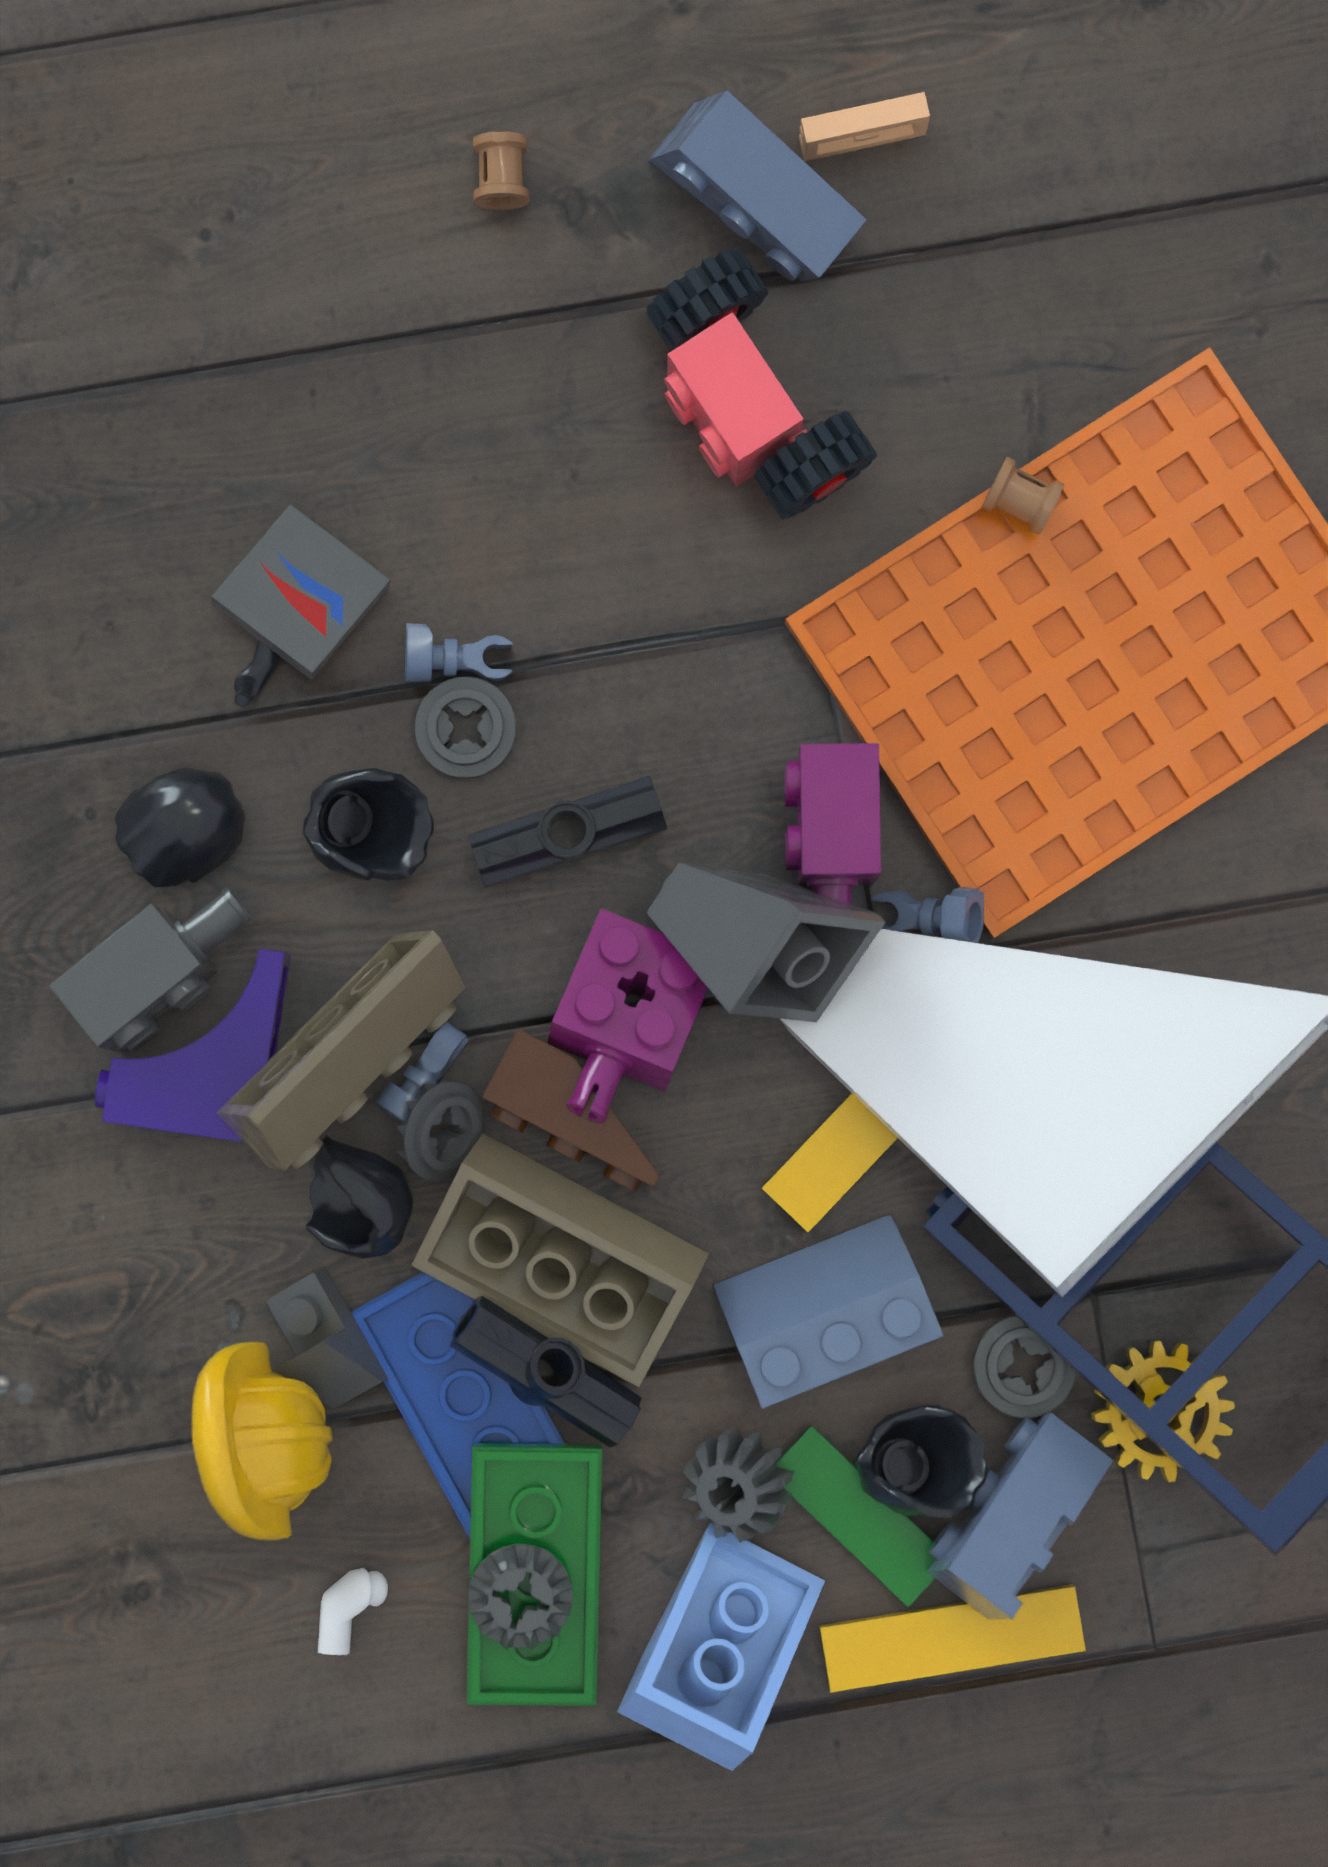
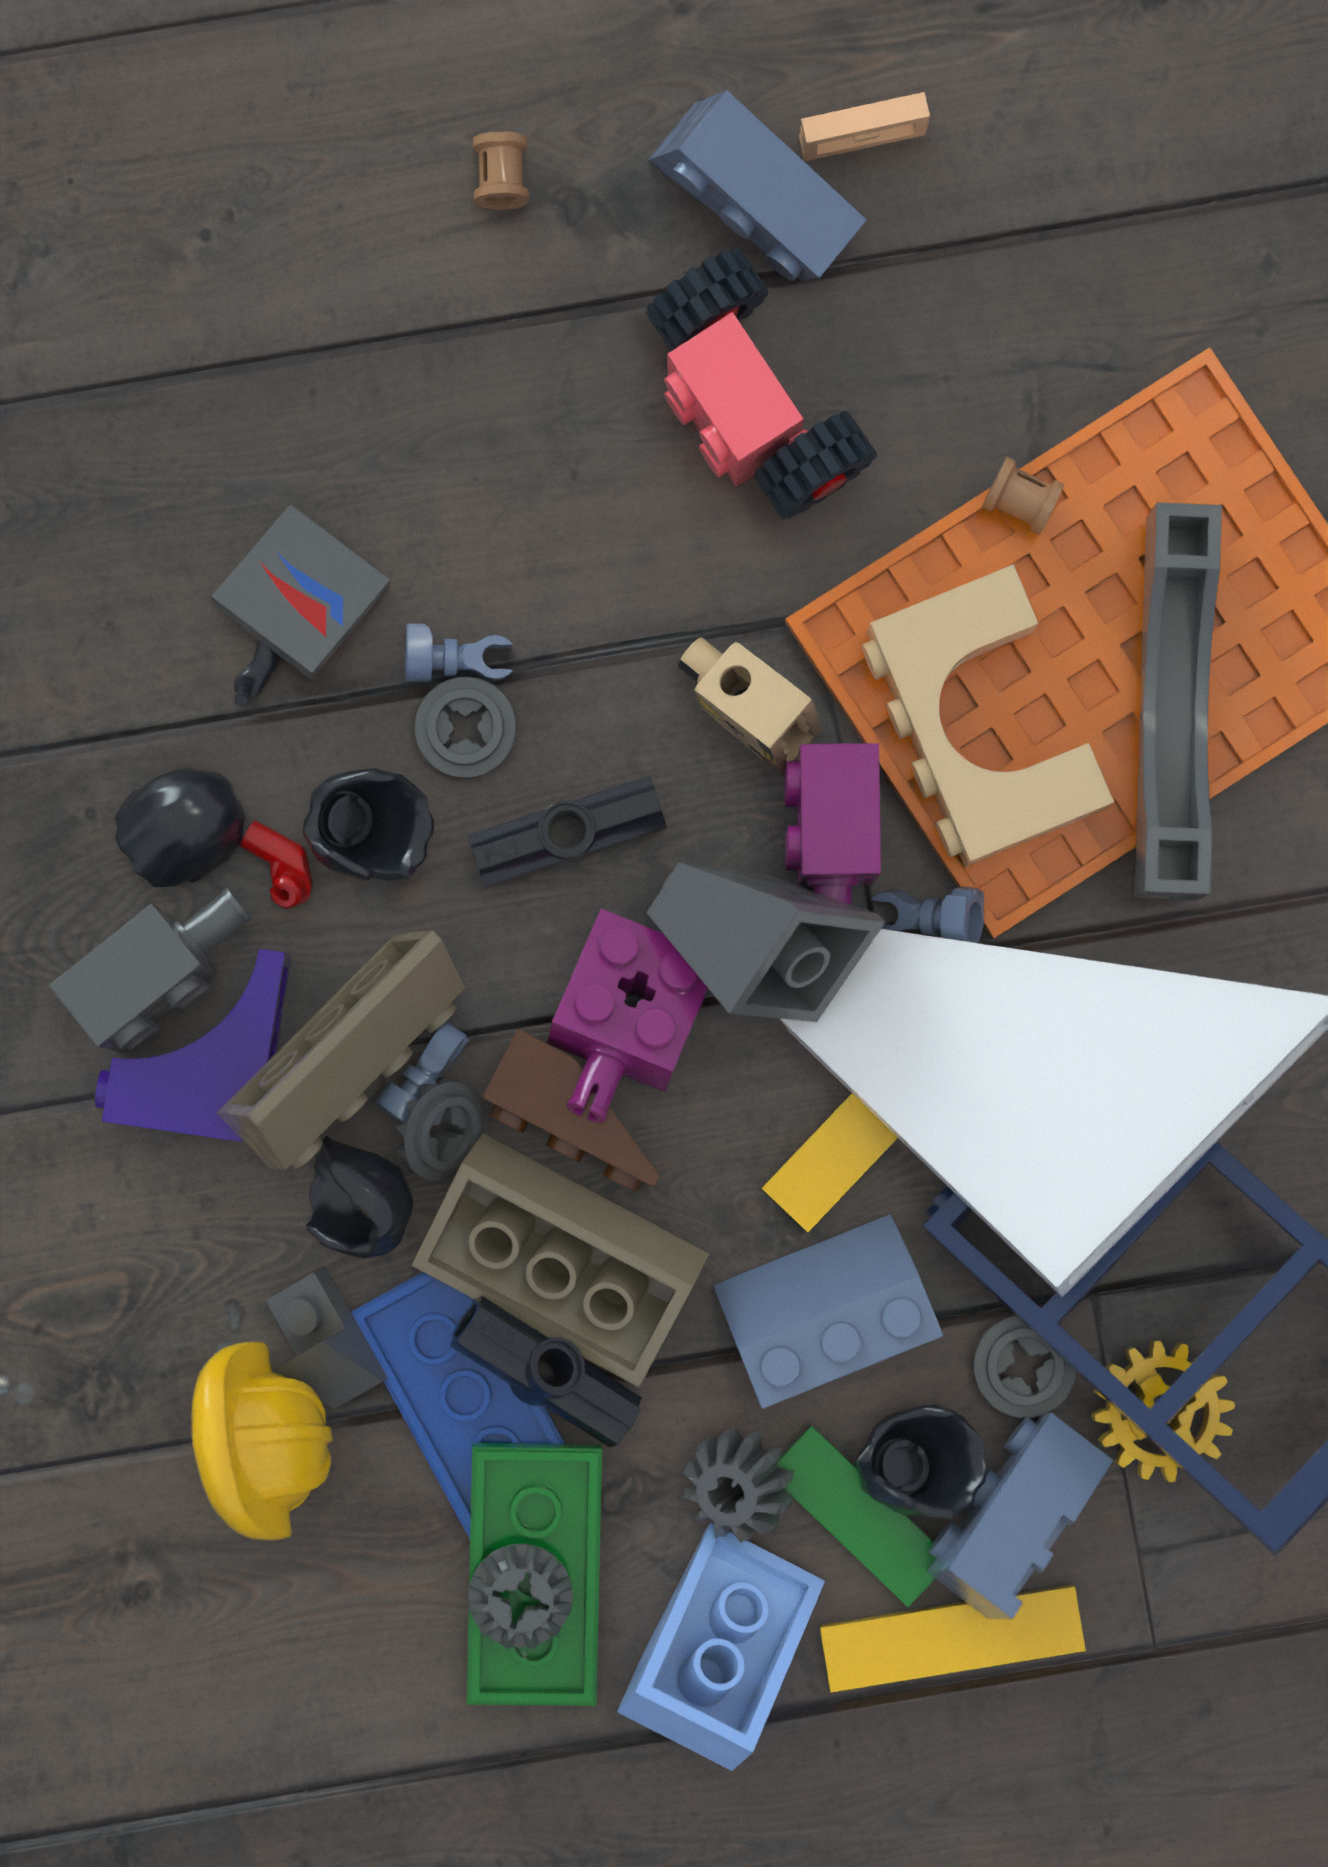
white arm [318,1568,388,1655] -> none
none -> red arm [240,820,313,909]
none -> tan torso [678,637,823,776]
none -> tan arch [861,564,1114,867]
none -> dark grey arch [1134,502,1222,900]

